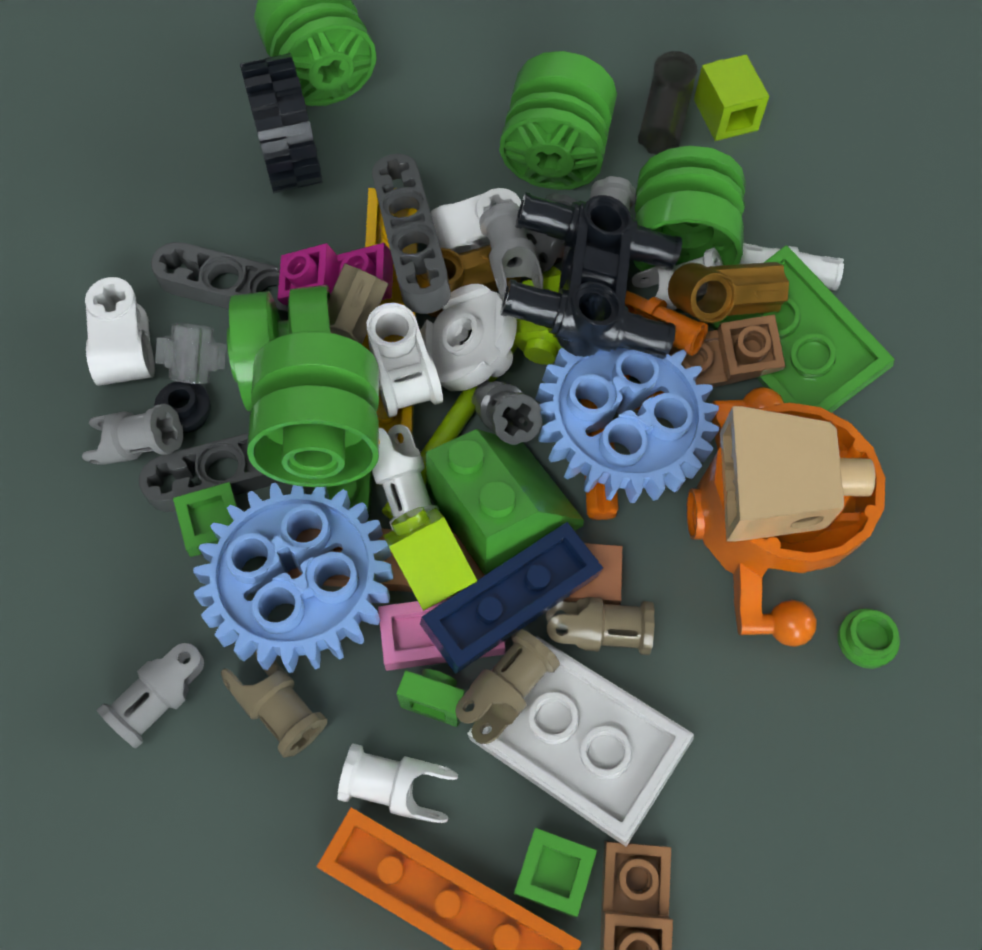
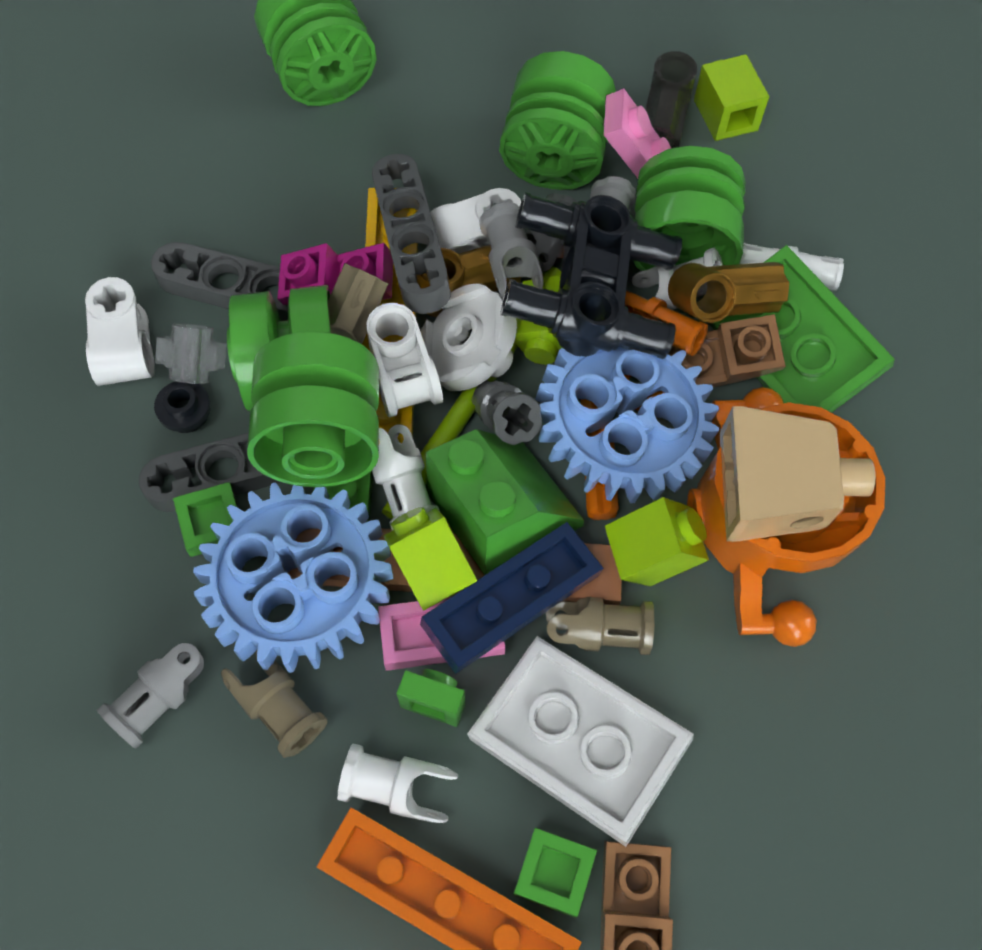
light grey piece [82,404,183,465] -> none
black wheel [240,53,322,194] -> none
dark tan piece [455,629,560,744] -> none
bright green plate [837,609,900,669] -> none
none -> bright pink plate [603,89,671,178]
none -> lime brick [605,497,709,586]

